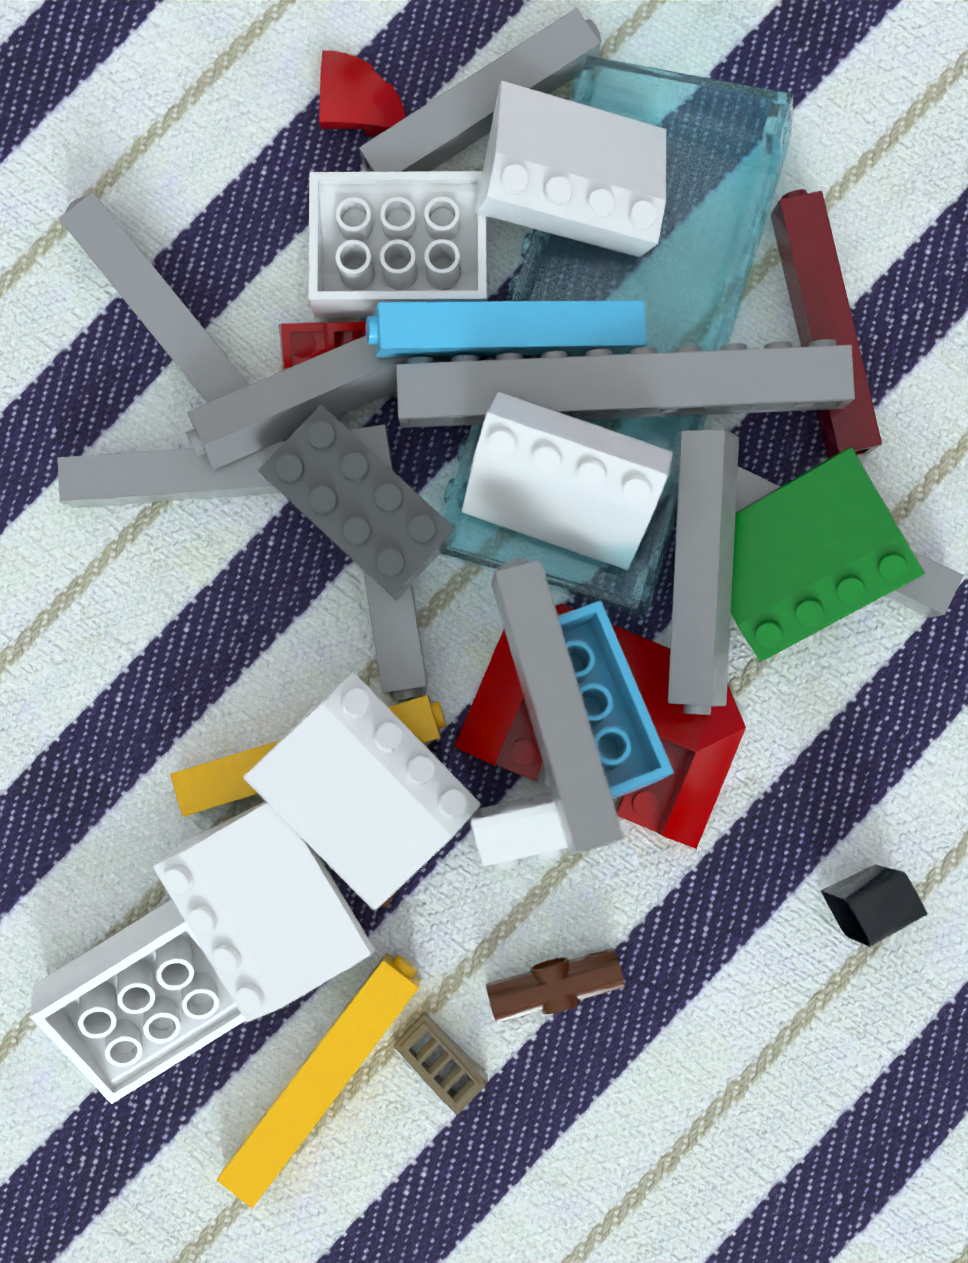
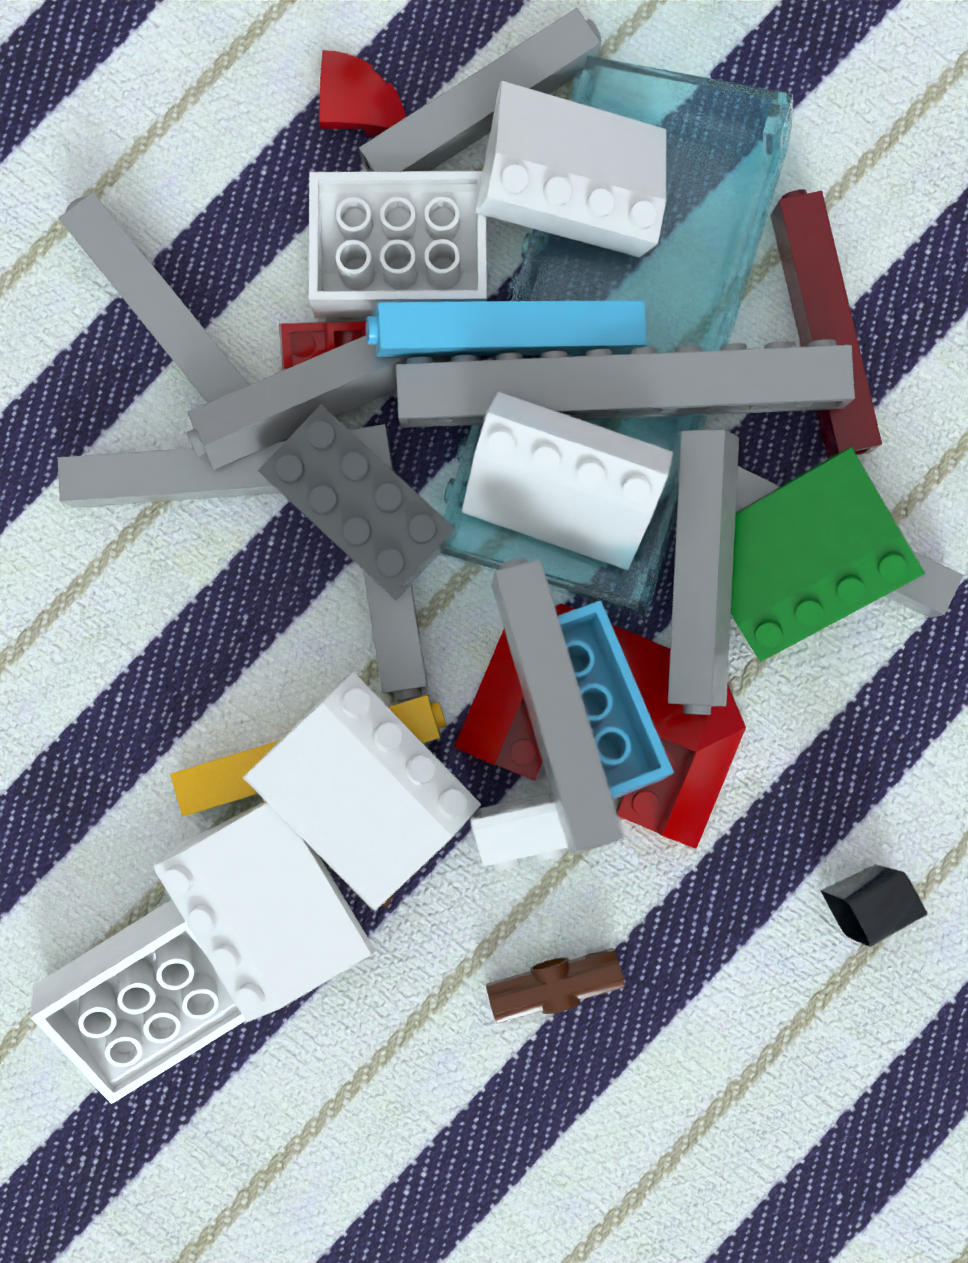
yellow brick [216,952,421,1208] -> none
dark tan slope [394,1012,488,1115] -> none

